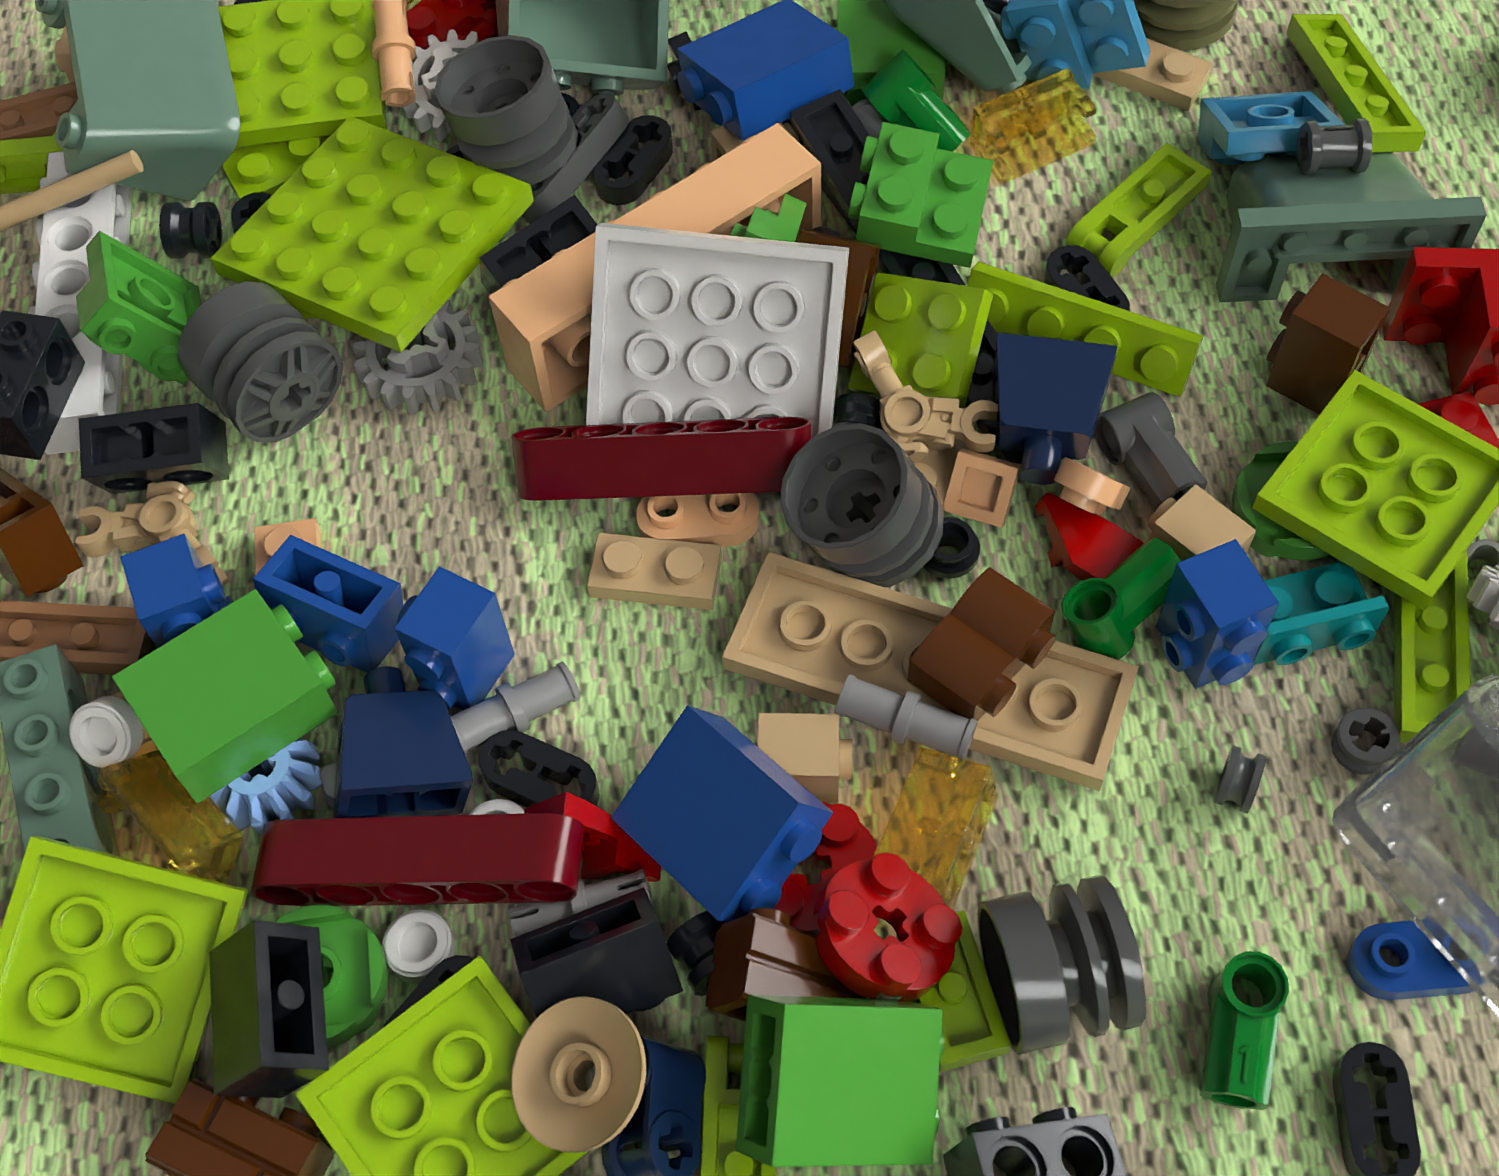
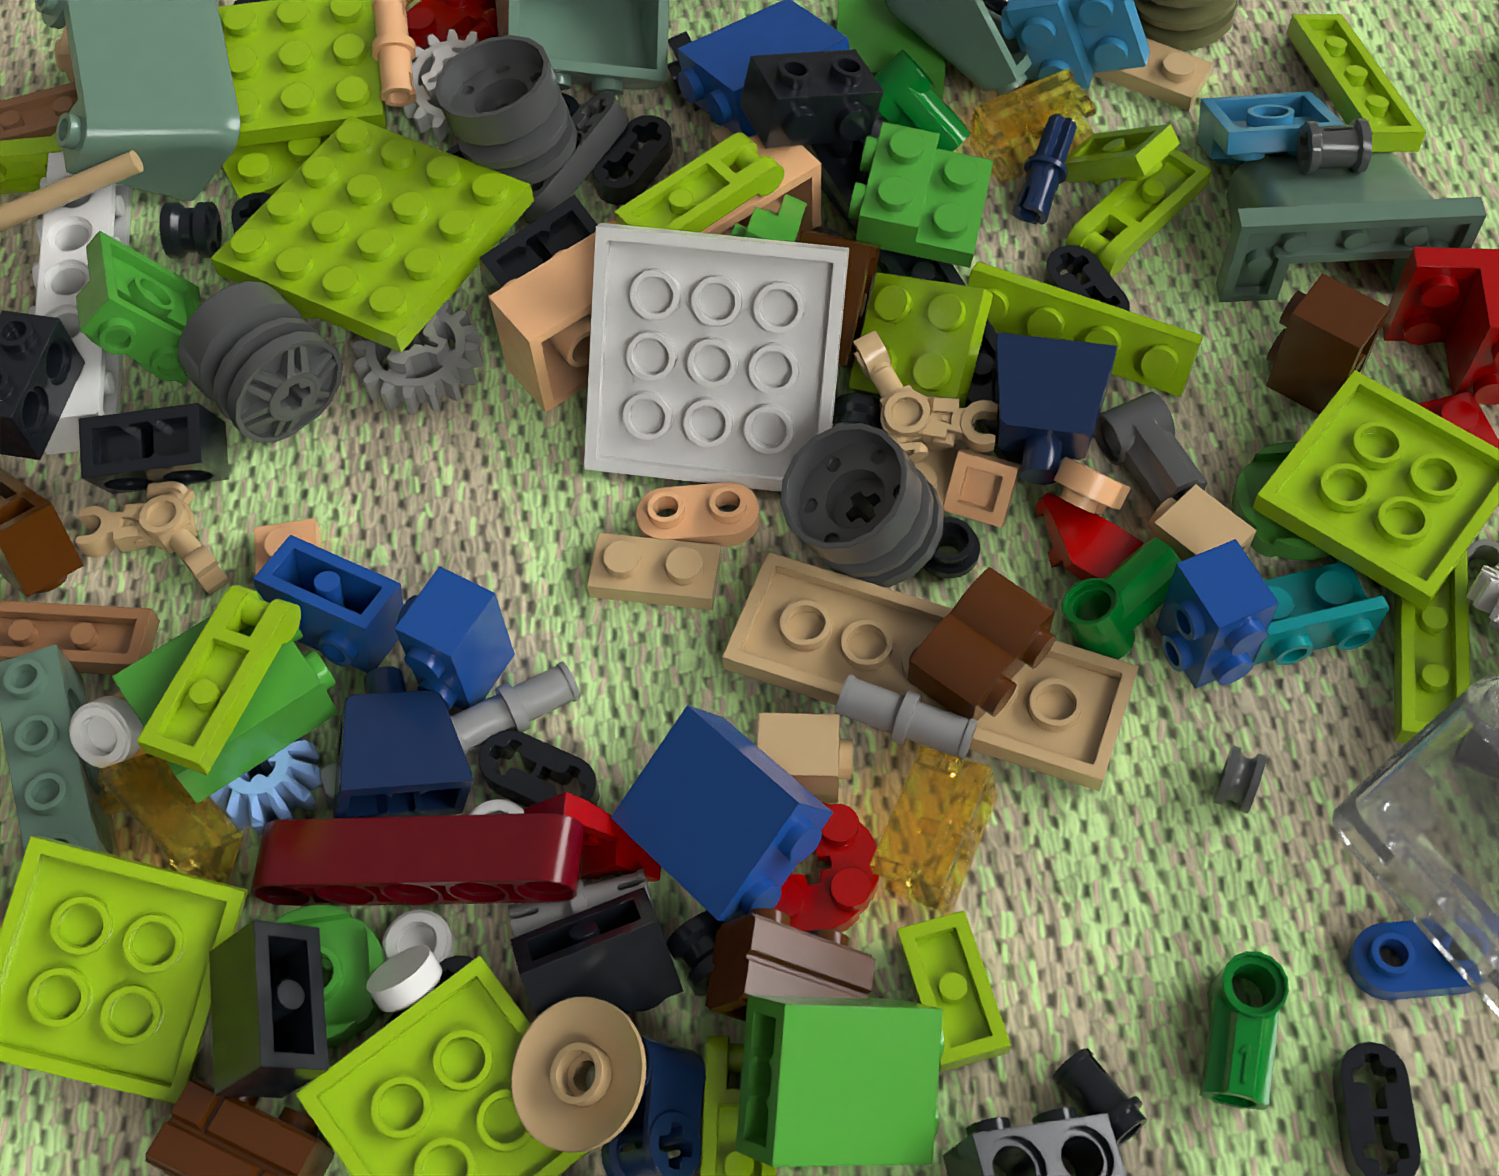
blue brick [120,534,234,648] -> none
dark red beam [511,417,812,501] -> none
red plate [813,853,962,1002] -> none
dark grey wheel [977,875,1146,1055] -> none
dark grey bush [1331,707,1400,775] -> none
none -> lime plate [136,585,301,775]
none -> white tile [366,945,442,1013]
none -> lime plate [614,132,785,233]
none -> black brick [739,49,884,148]
none -> dark blue axle [1012,114,1077,225]
none -> black pin [1052,1048,1147,1147]
none -> lime plate [1064,124,1180,185]

